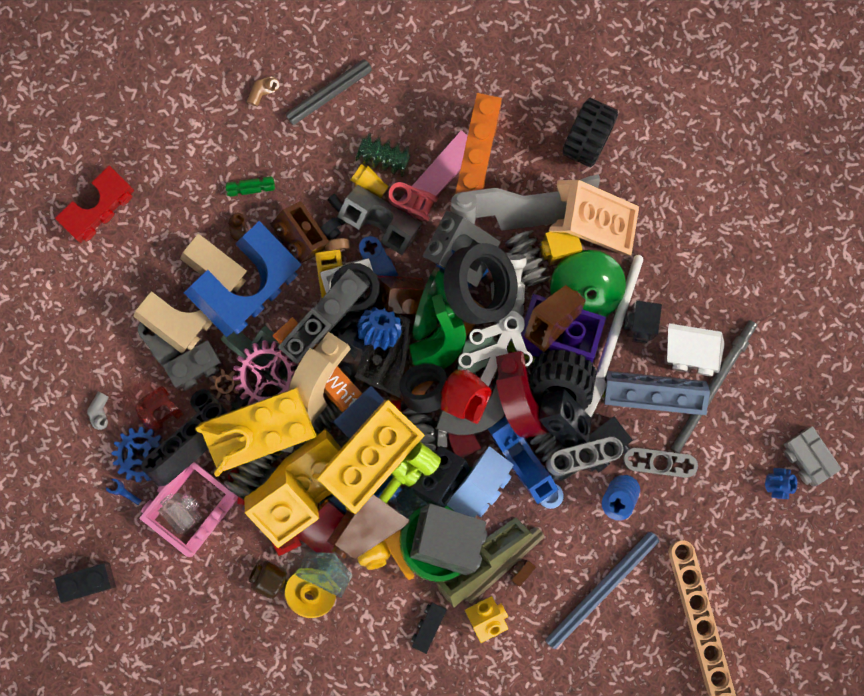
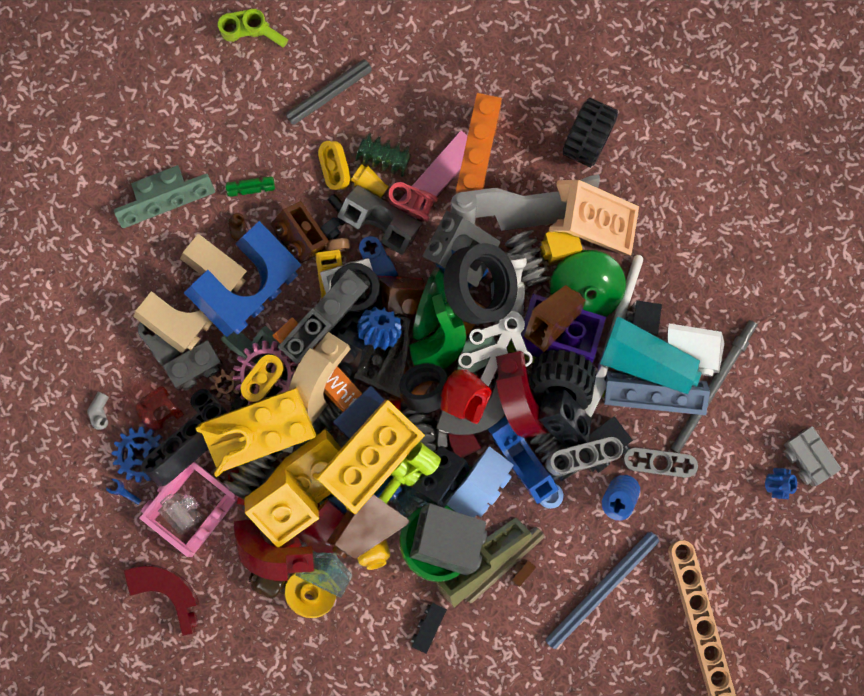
black brick [54,563,116,603] -> none
red arch [55,165,134,243] -> none
medium nougat arm [246,77,280,107] -> none
light orange slope [384,530,414,580] -> none
yellow brick [465,596,508,643] -> none
none -> sand green bracket [114,165,215,228]
none -> dark red arch [124,566,200,636]
none -> lime beam [218,9,288,47]
none -> dark red arch [234,520,314,581]
none -> yellow plate [241,355,284,402]
none -> yellow plate [318,141,350,190]
none -> teal slope [600,317,702,394]

